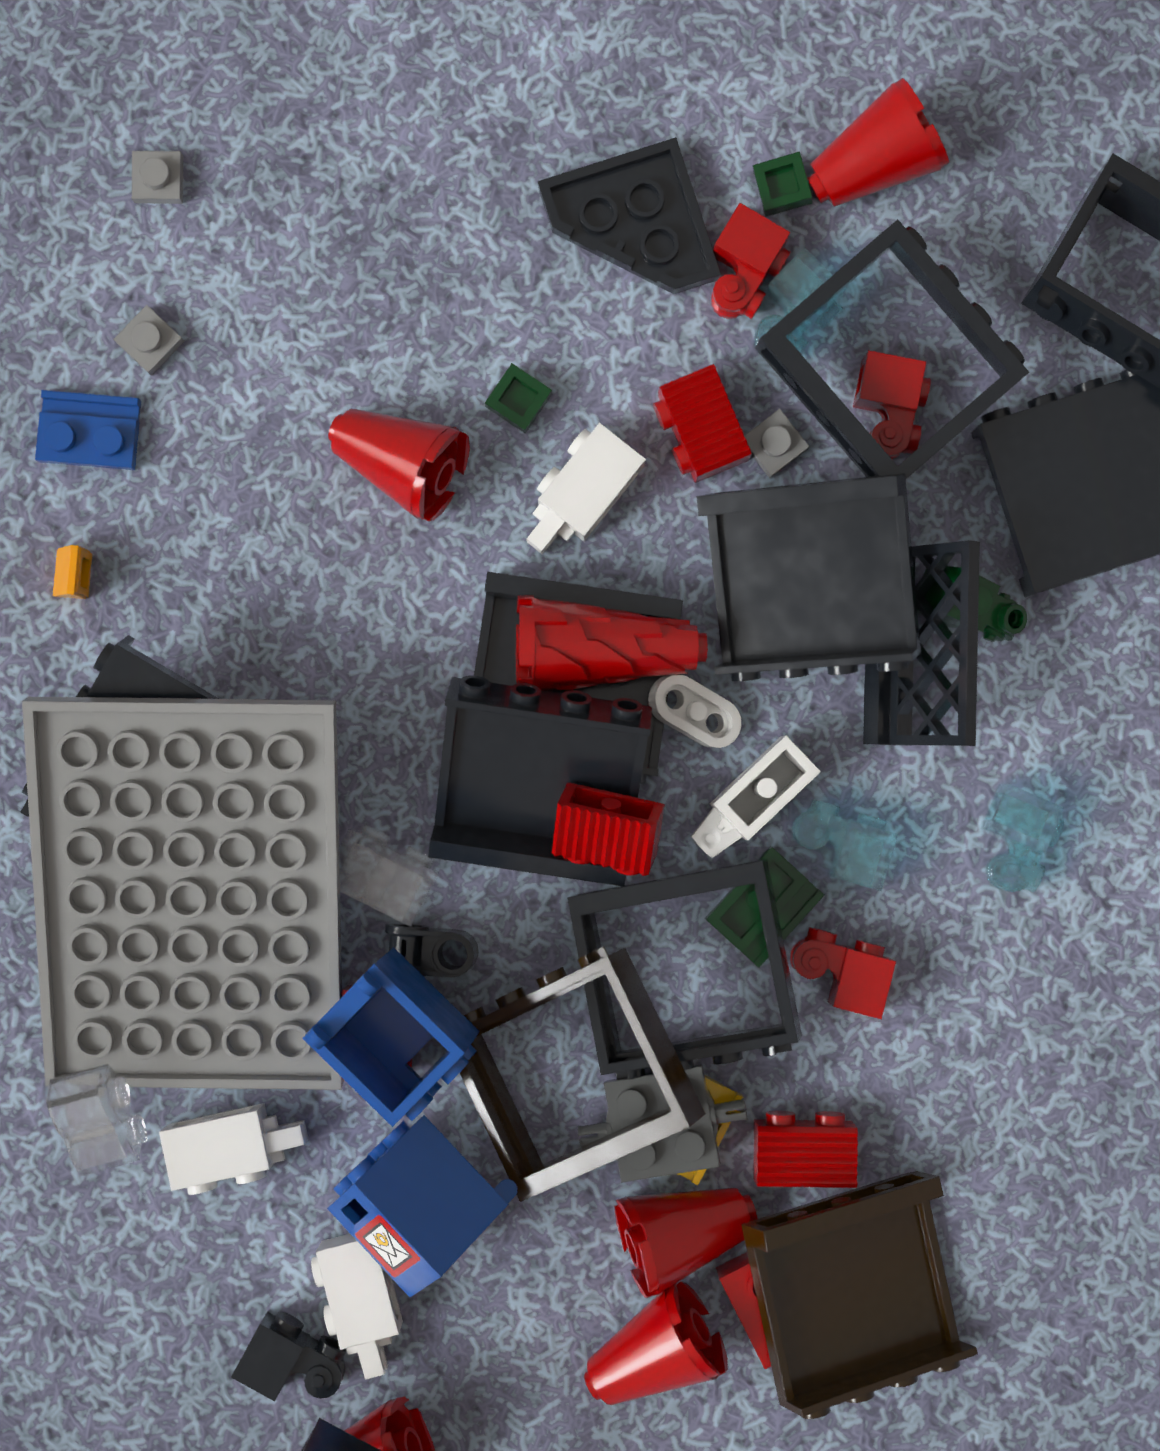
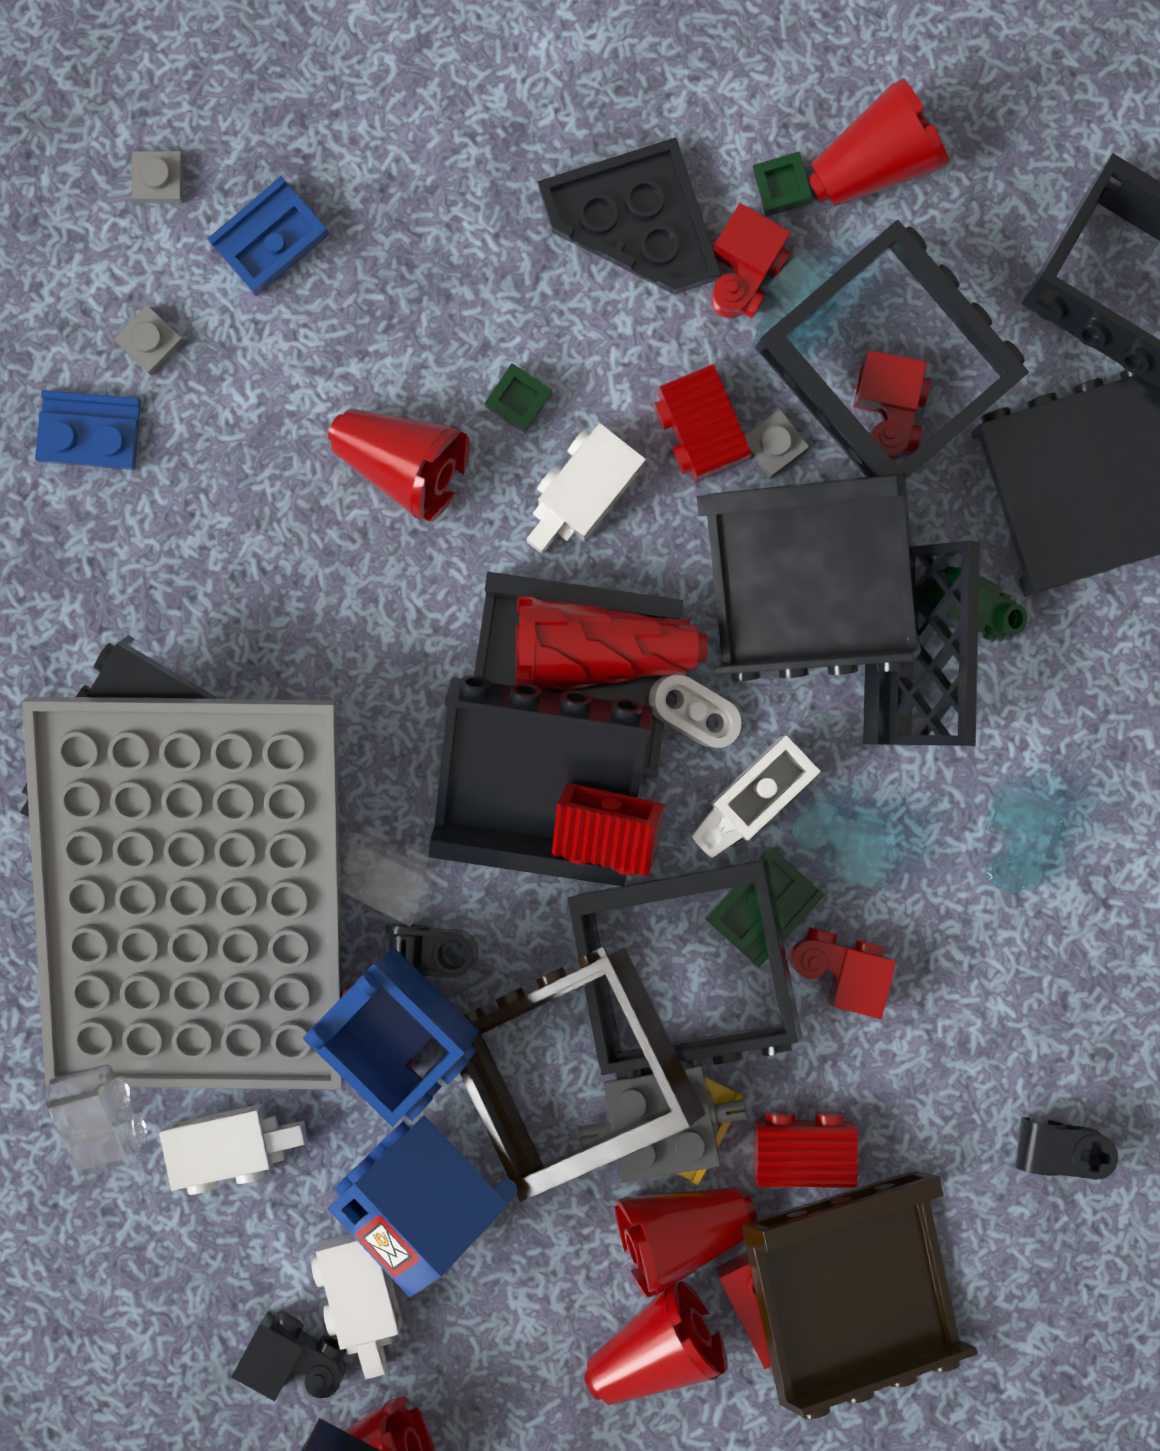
light orange slope [53,545,92,599] -> none
none -> blue plate [207,176,330,297]
none -> black piece [1016,1117,1118,1180]

